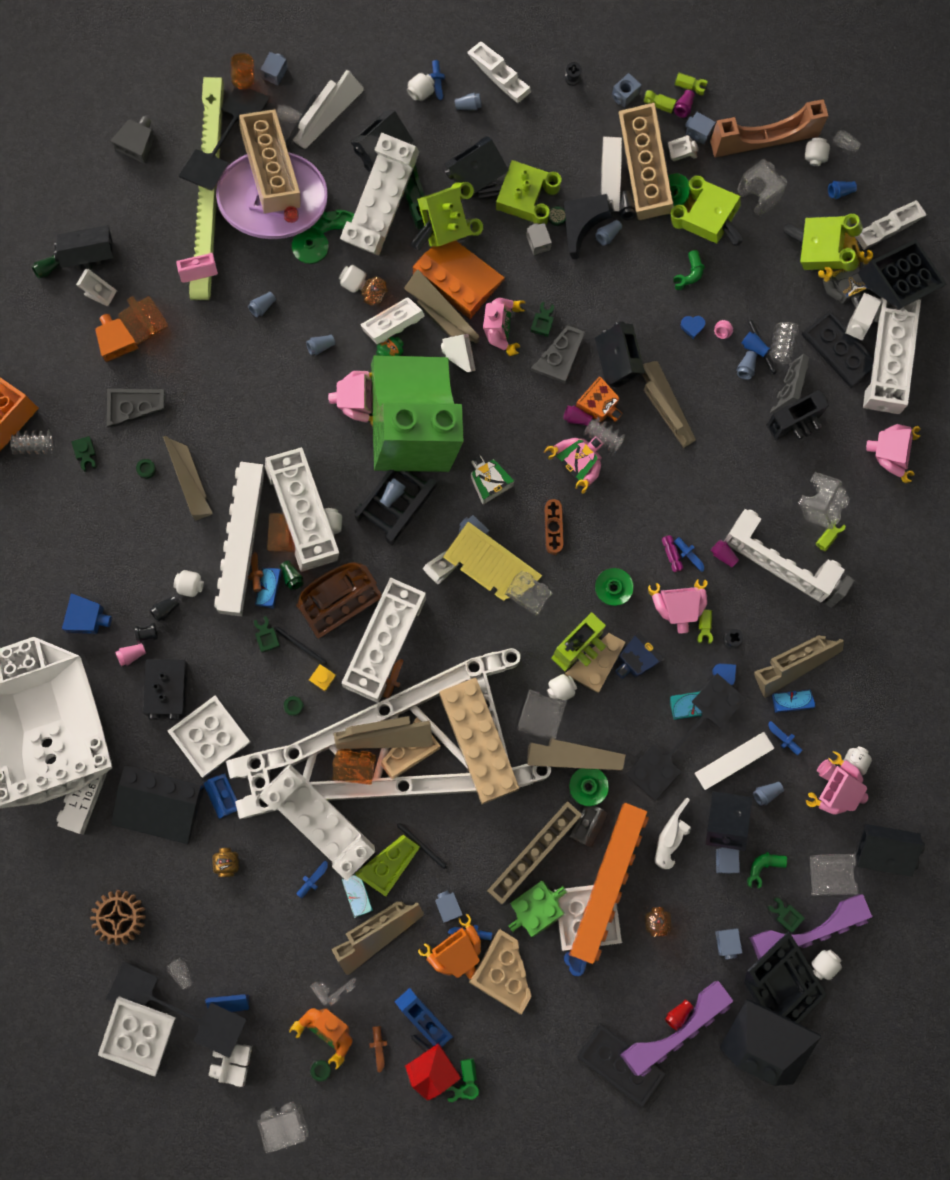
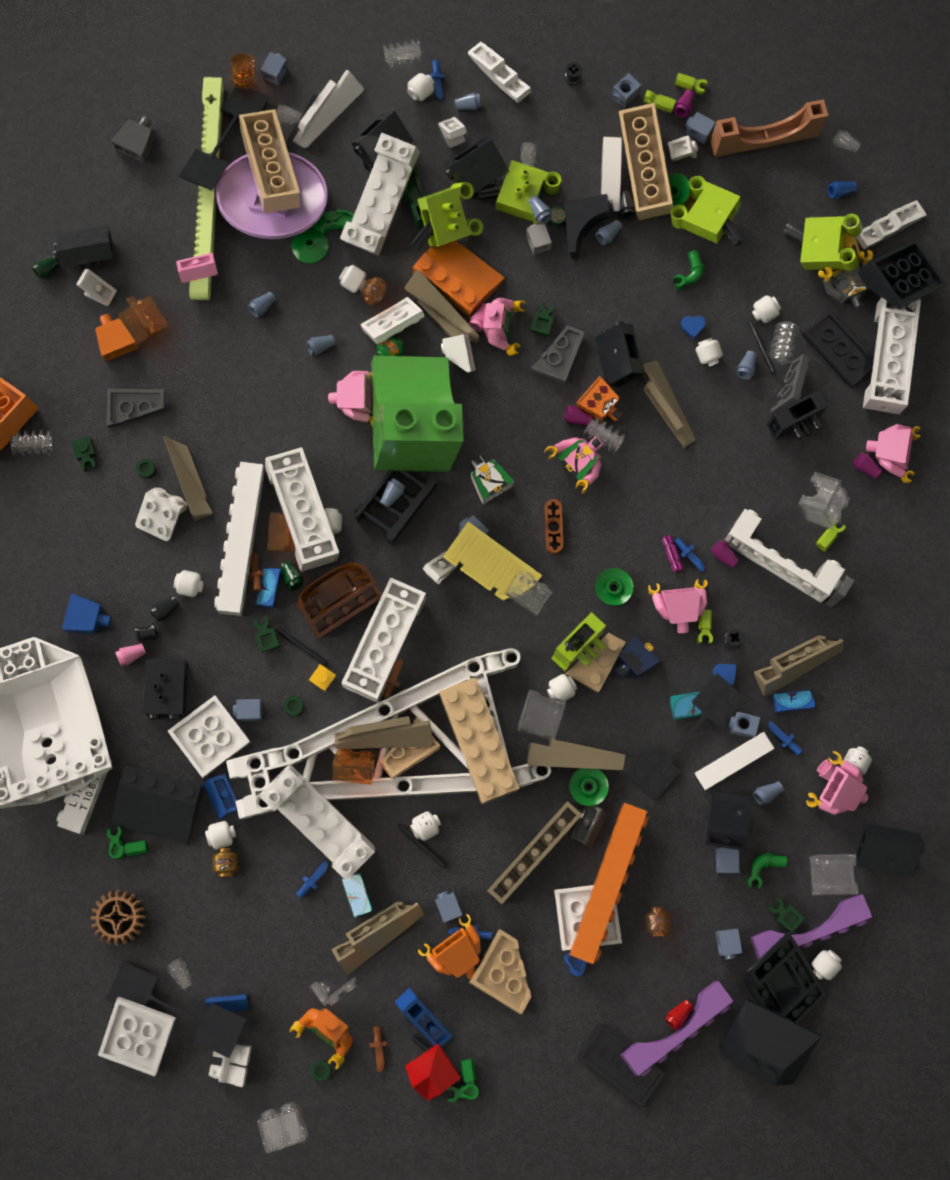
clear red hinge [284,206,299,223] -> none
lime wing [354,835,420,896] -> none
bright green plate [508,881,568,937] -> none
white animal [655,798,691,869] -> none
bright pink plate [714,320,733,339] -> none
clear piece [737,159,787,217] -> none
blue cone [741,332,770,357] -> none
white head [805,138,830,166] -> none
white slope [845,293,881,340] -> none
none -> green bar [107,827,149,860]
none -> white bracket [135,488,188,541]
none -> white head [205,821,236,849]
none -> sand blue brick [233,699,262,721]
none -> clear piece [383,39,421,68]
none -> white head [410,811,441,841]
none -> white slope [438,117,467,148]
none -> bright pink cone [469,303,486,332]
none -> clear cone [520,142,538,167]
none -> sand blue cone [528,196,552,224]
none -> white head [696,338,723,366]
none -> sand blue brick [728,712,760,738]
none -> white head [752,295,781,323]
none -> magenta cone [853,452,882,479]

